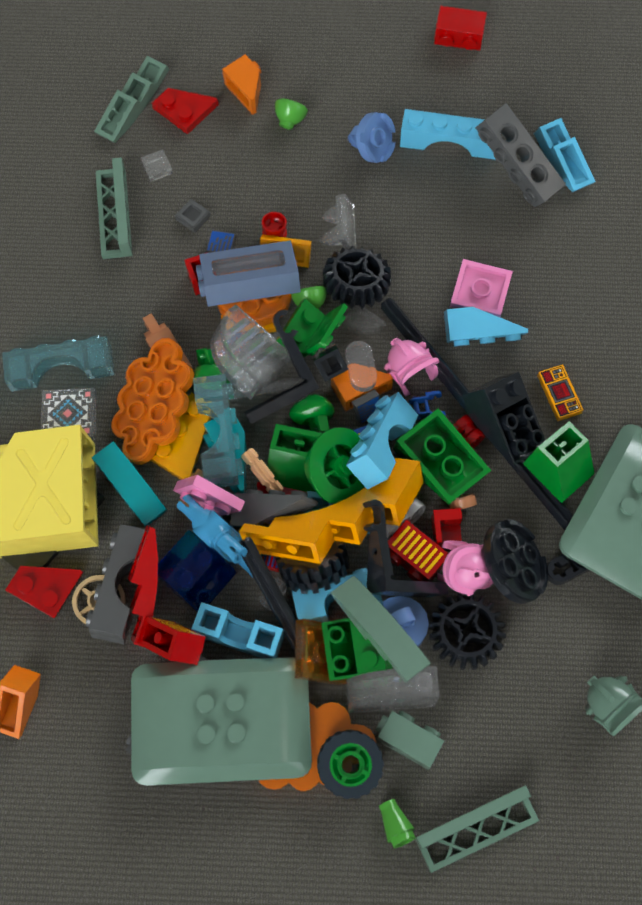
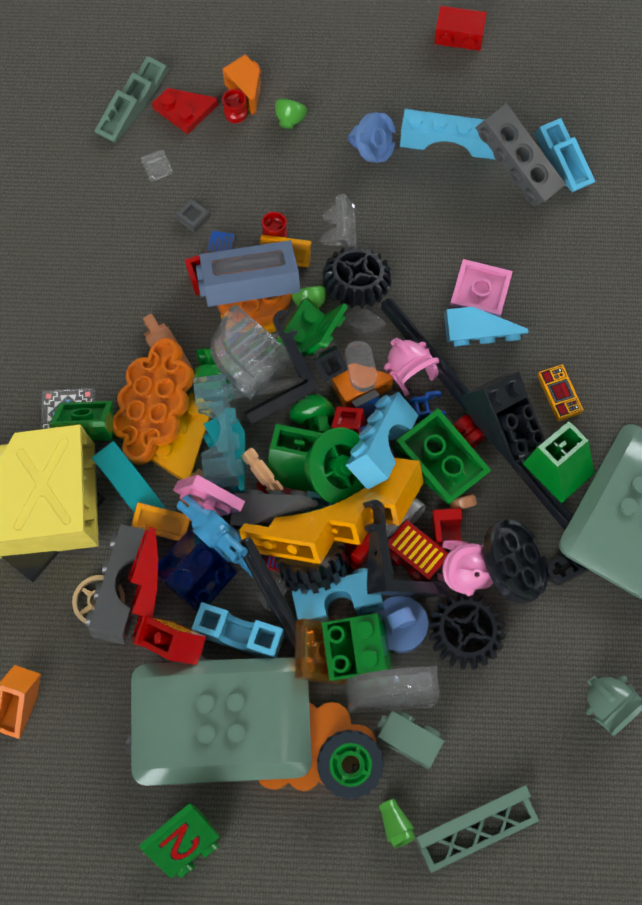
clear light blue arch [2,336,115,392] -> none
red wing [5,566,83,619] -> none
sand green fence [96,157,133,259] -> none
sand green slope [330,576,431,683] -> none
none -> green slope [49,401,113,441]
none -> light orange tile [131,502,190,542]
none -> green slope [139,803,221,879]
none -> red wheel [222,89,248,124]
none -> red panel [332,407,366,434]
none -> red tile [345,533,370,571]

